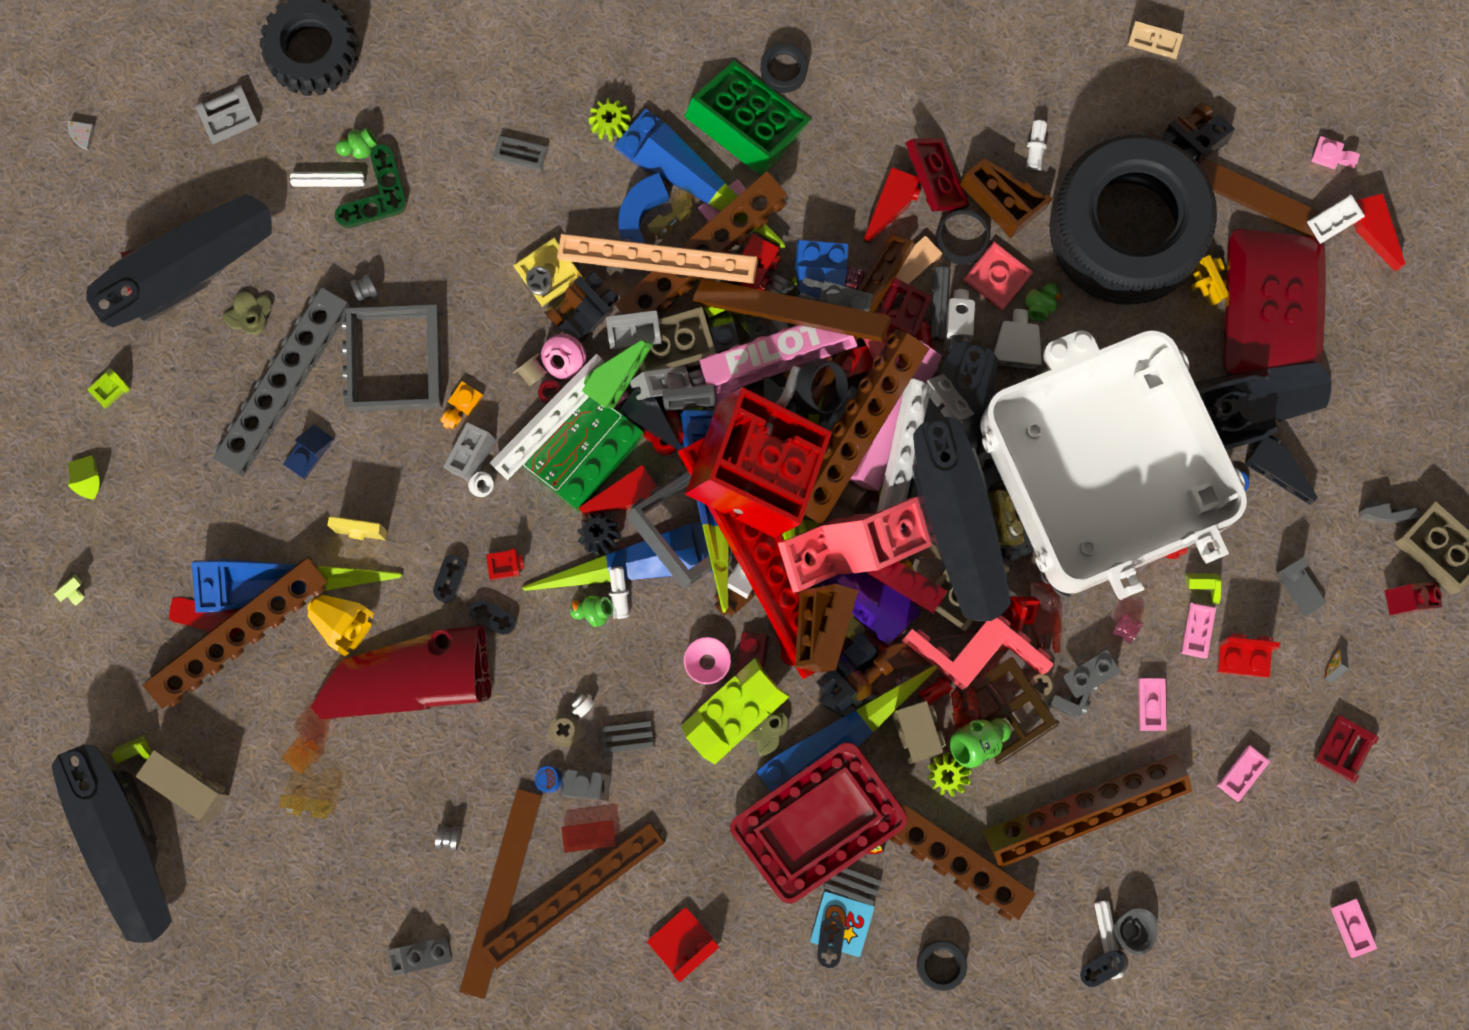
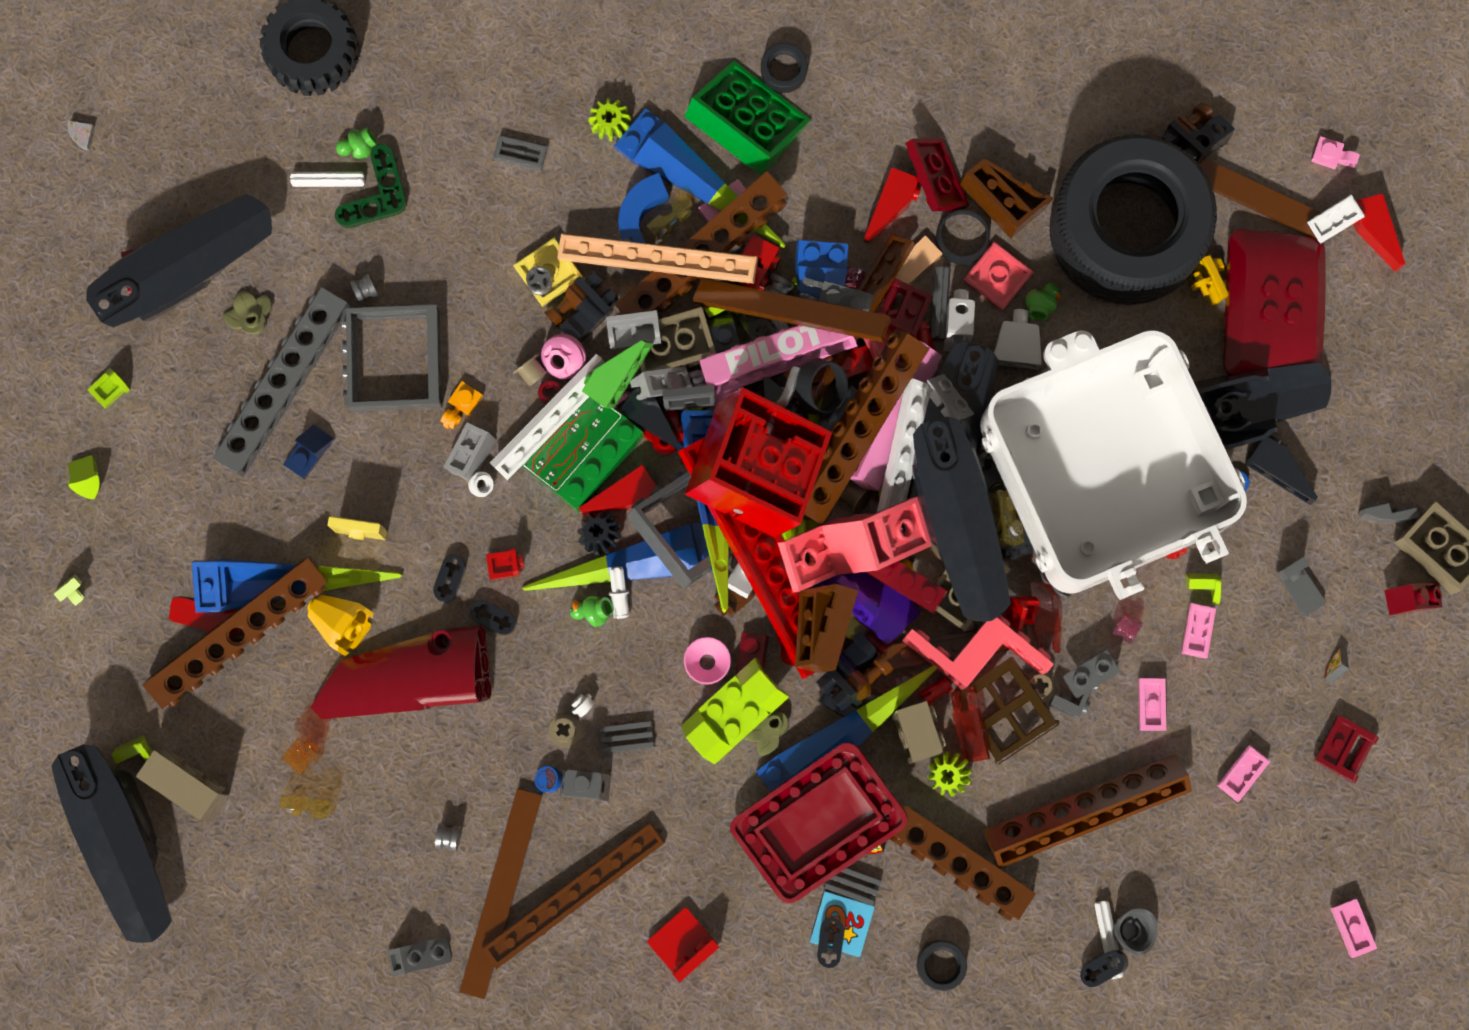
light grey plate [195,85,259,144] -> none
clear red plate [561,820,616,853] -> none
bright green piece [950,718,1011,768] -> none
white axle [1026,120,1047,171] -> none
tan hinge [1127,21,1183,59] -> none
red bracket [1217,633,1281,678] -> none

